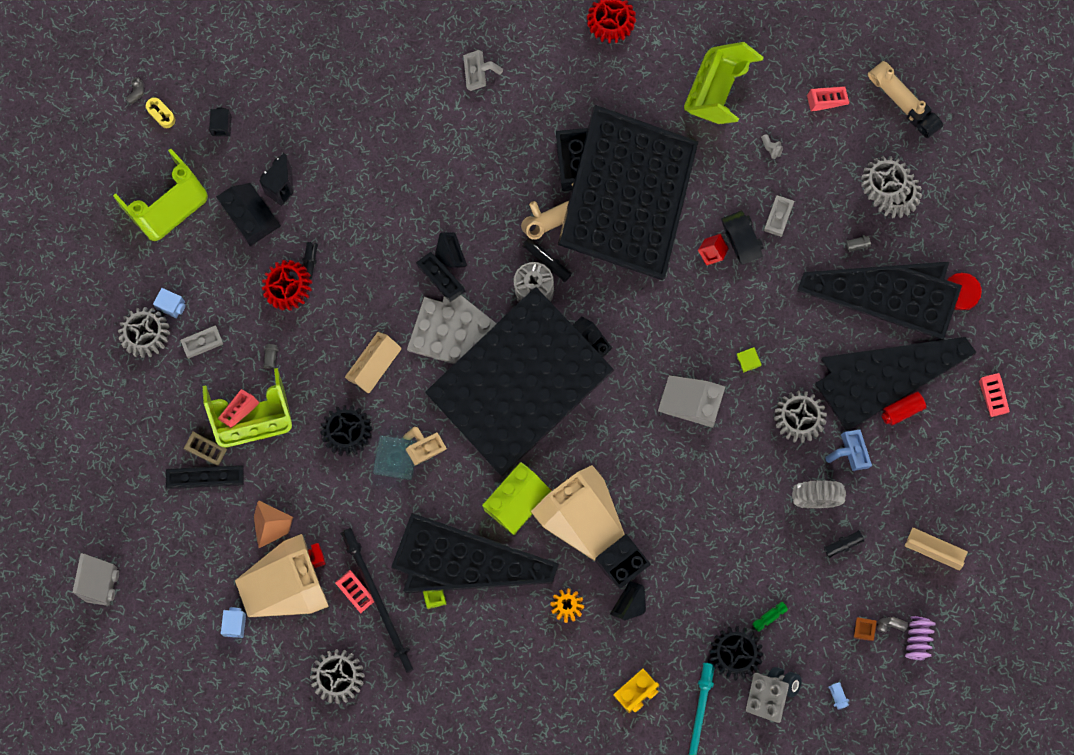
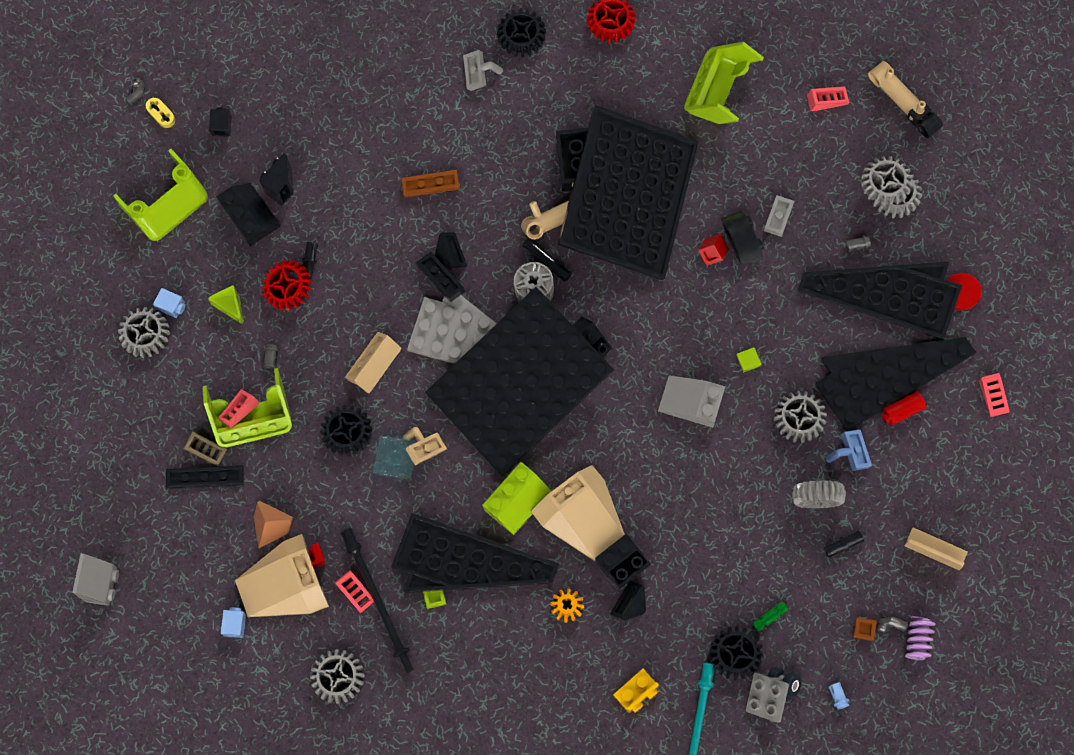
light grey plate [180,325,223,359] -> none
light grey plate [761,134,783,159] -> none
none -> lime slope [208,285,244,324]
none -> dark orange plate [402,170,460,198]
none -> black gear [497,8,546,57]

